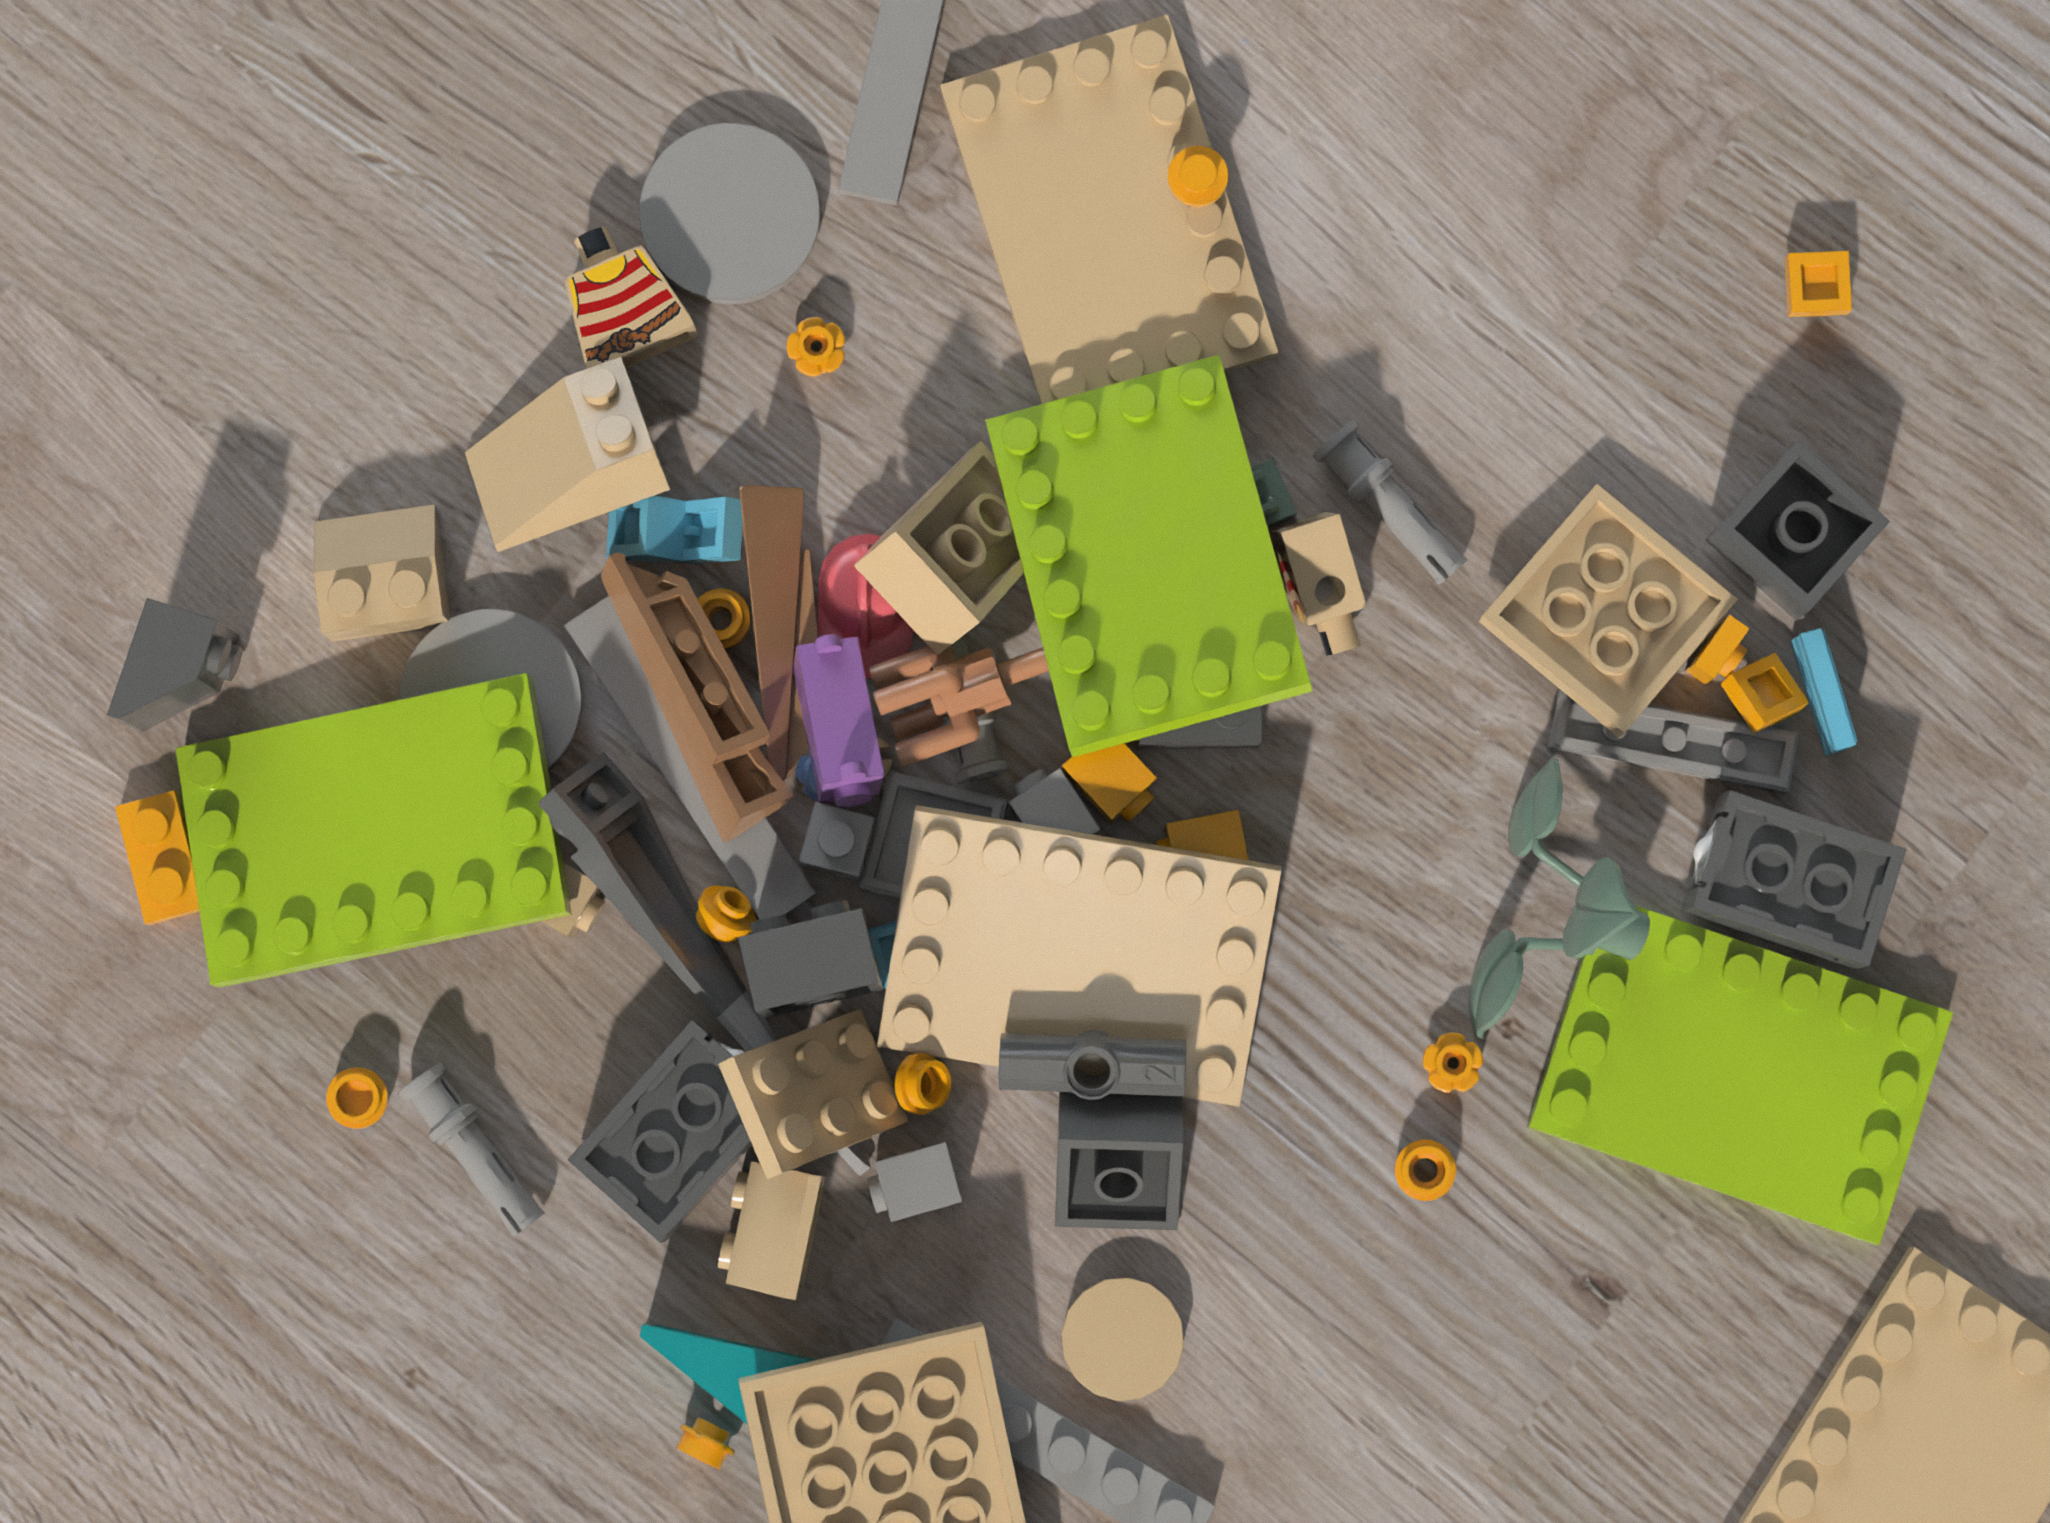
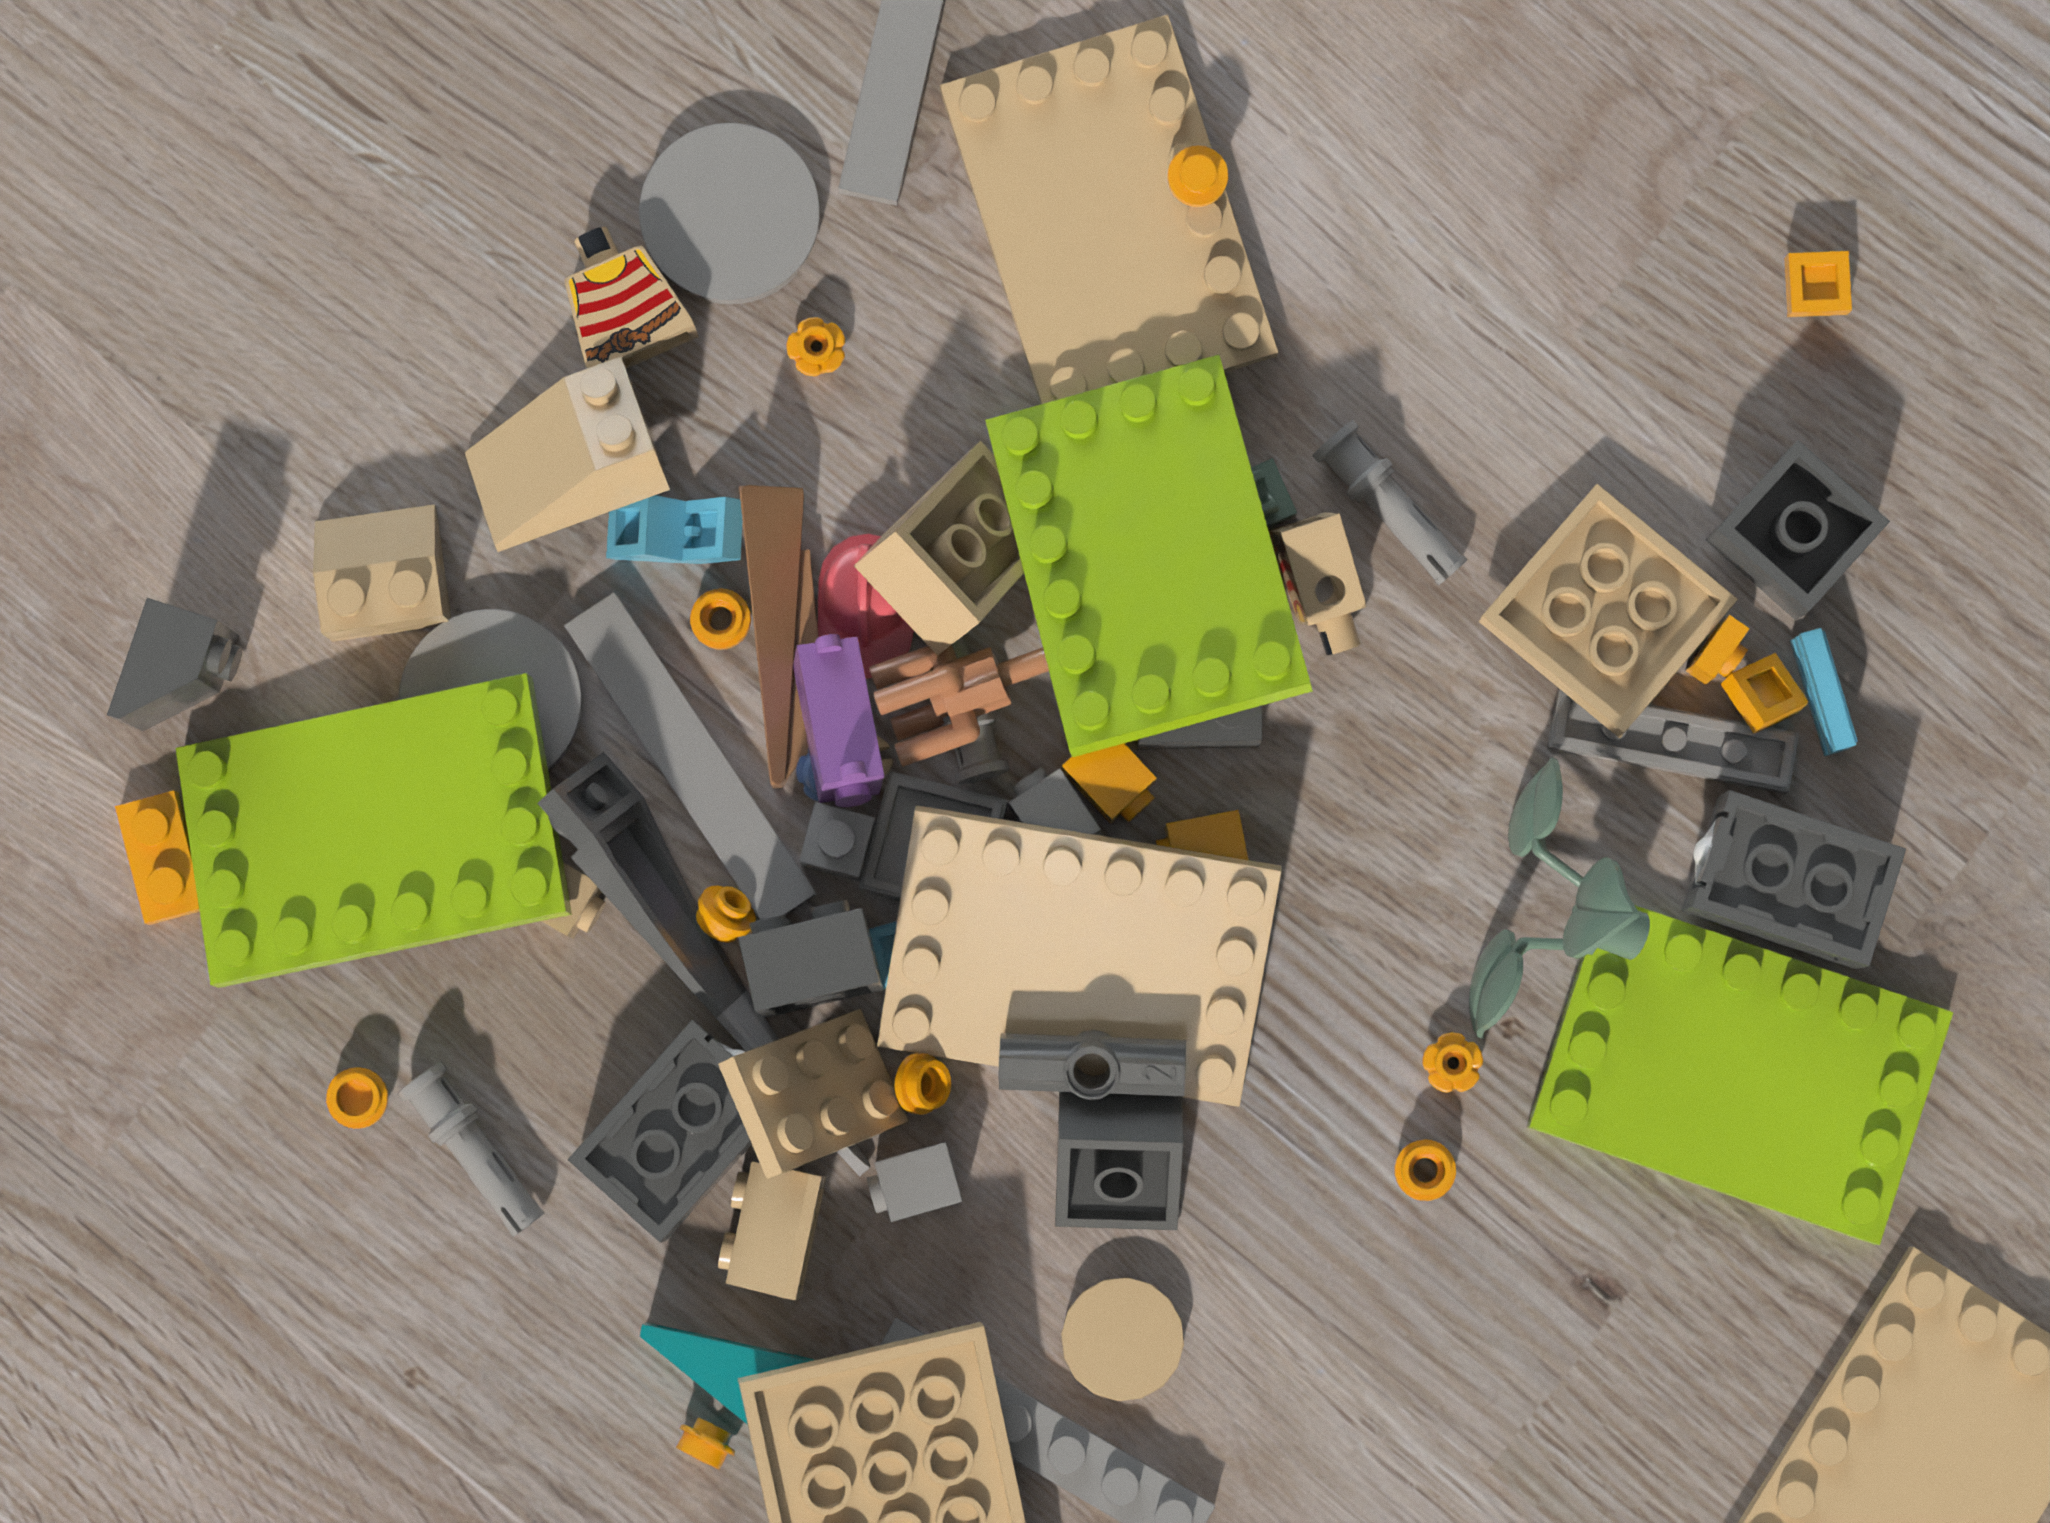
medium nougat wedge [601,552,793,842] -> none

